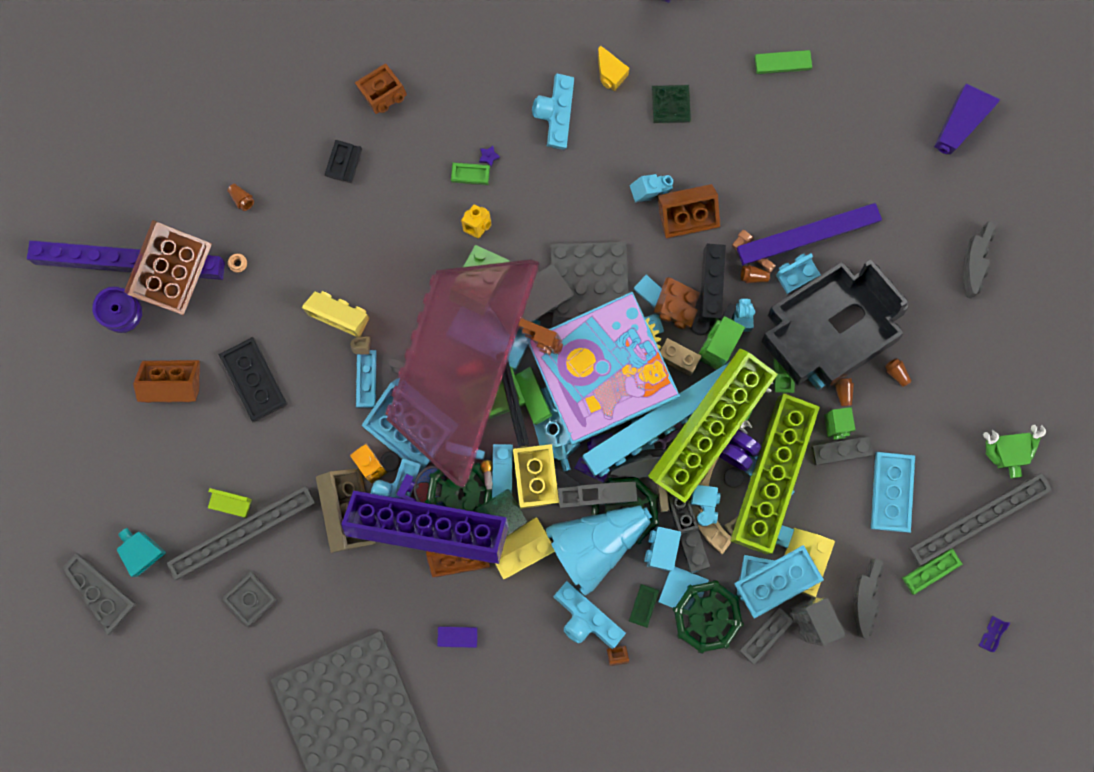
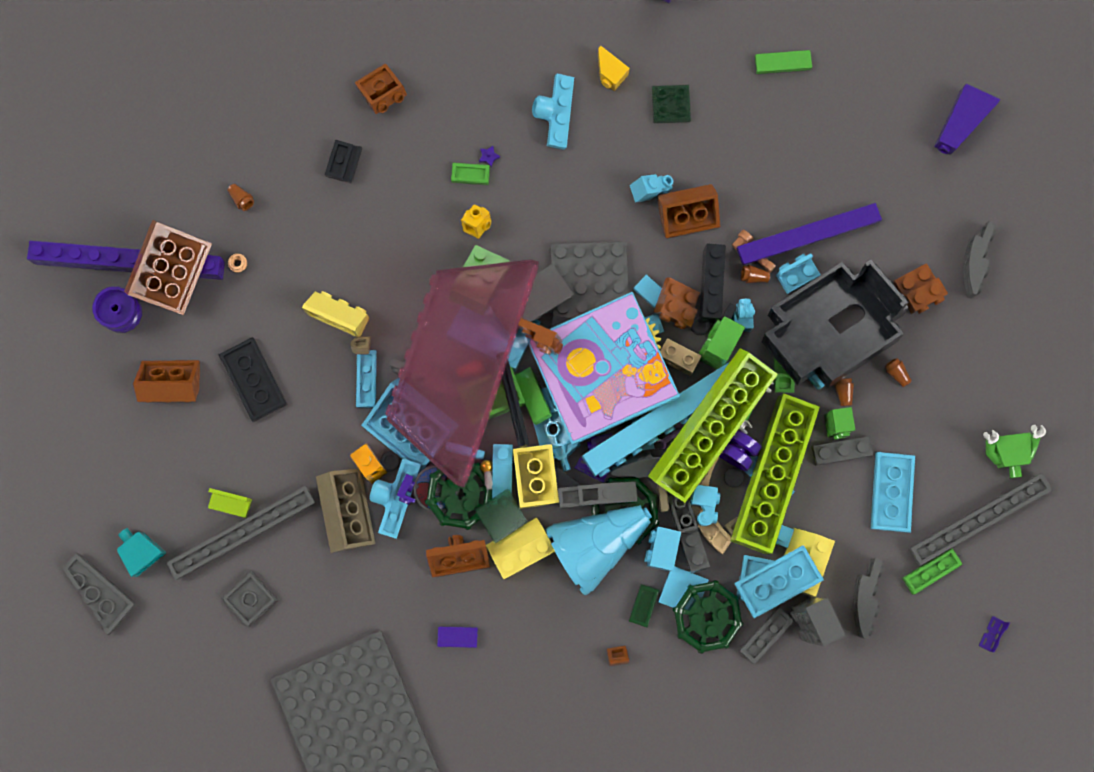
dark purple brick [341,491,508,564] -> none
medium azure plate [553,581,626,649] -> none
none -> dark orange plate [893,263,948,314]

